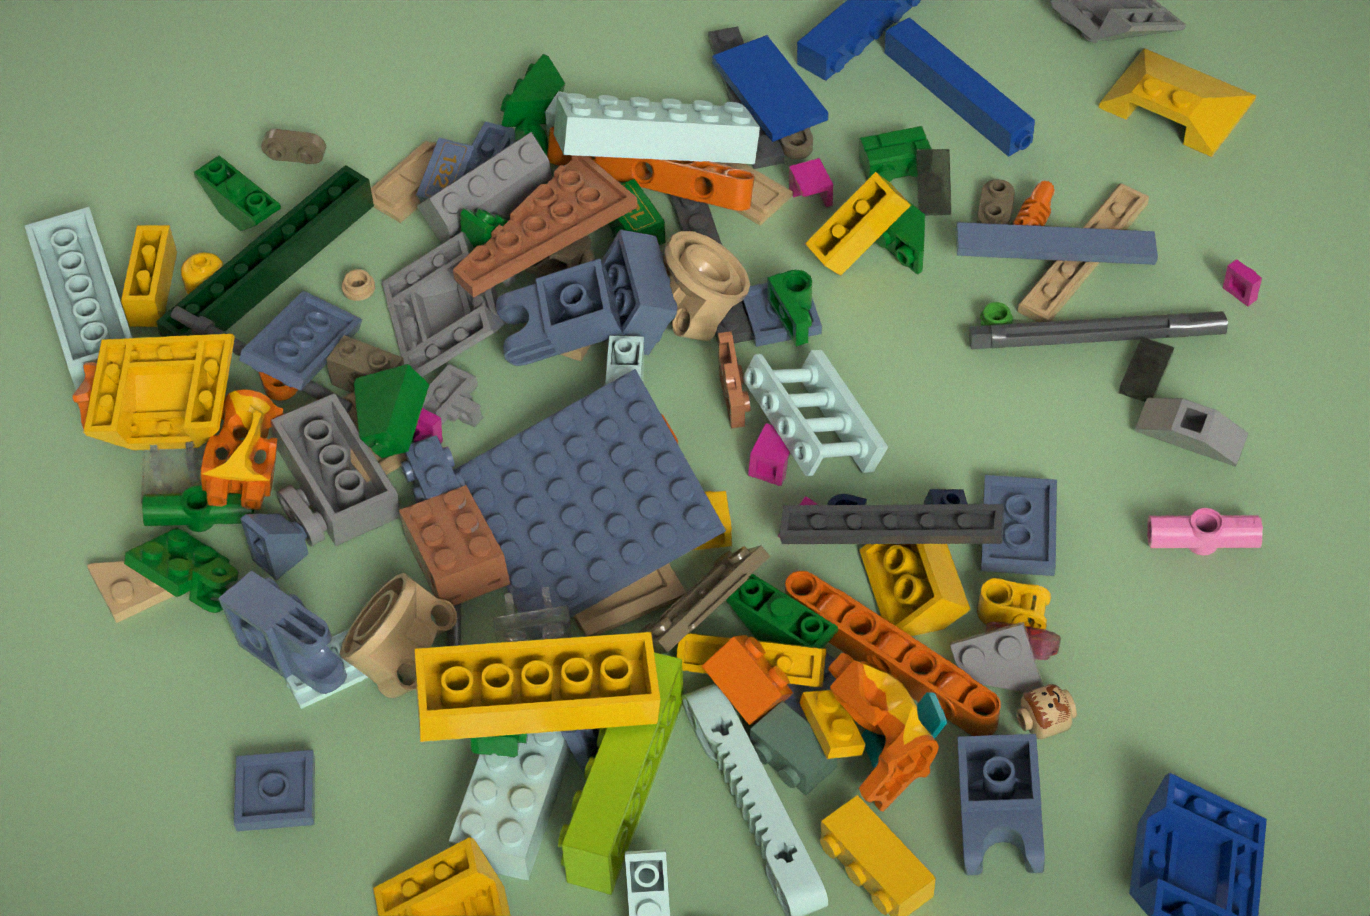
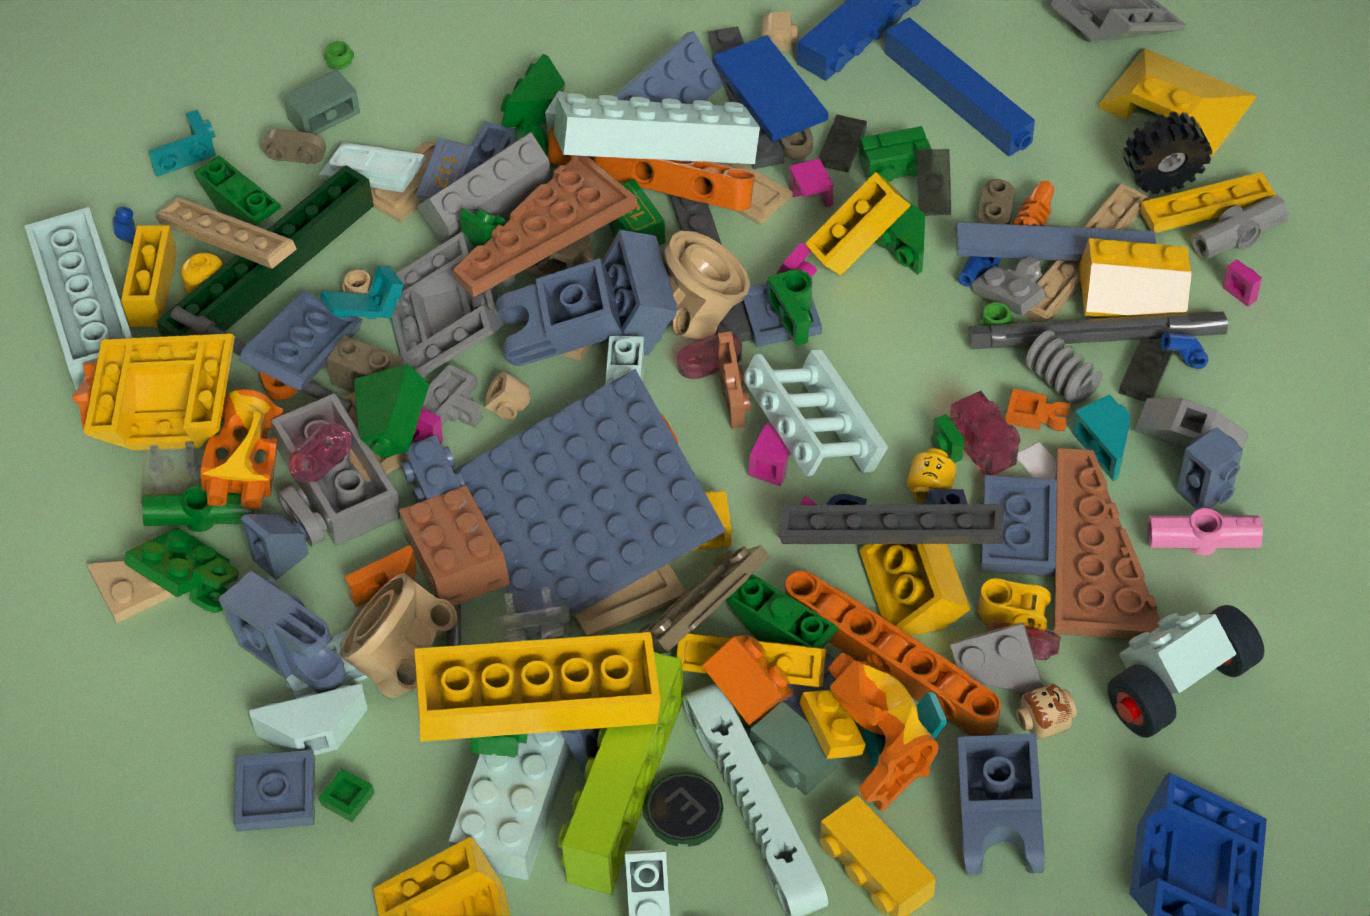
none -> blue arm [113,207,136,244]
none -> teal bracket [148,110,216,177]
none -> tan tile [155,197,297,269]
none -> light aqua slope [249,683,368,755]
none -> sand green brick [283,69,360,135]
none -> clear pink plate [289,423,352,483]
none -> light aqua piece [319,142,426,193]
none -> green plate [319,768,375,822]
none -> teal bracket [320,266,404,319]
none -> bright green plate [324,41,354,70]
none -> orange slope [344,545,417,607]
none -> tan plate [484,371,531,420]
none -> sand blue plate [612,31,725,104]
none -> black tile [646,772,724,847]
none -> clear pink plate [677,334,742,379]
none -> tan plate [761,12,798,51]
none -> dark pink tile [776,242,817,277]
none -> clear smoke plate [818,114,867,173]
none -> yellow head [906,448,957,503]
none -> green plate [931,414,965,463]
none -> clear pink brick [950,391,1021,476]
none -> blue arm [958,256,1001,286]
none -> light grey hinge [972,256,1045,316]
none -> orange plate [1005,389,1070,431]
none -> white sticker [1014,442,1056,480]
none -> light grey piece [1026,330,1103,404]
none -> nougat wing [1054,448,1160,639]
none -> teal slope [1072,394,1131,481]
none -> slope [1079,238,1191,318]
none -> brick [1107,605,1265,738]
none -> black bush [1123,112,1212,194]
none -> yellow plate [1140,172,1276,233]
none -> blue arm [1160,333,1209,369]
none -> sand blue brick [1176,427,1243,510]
none -> light grey piece [1191,195,1289,260]

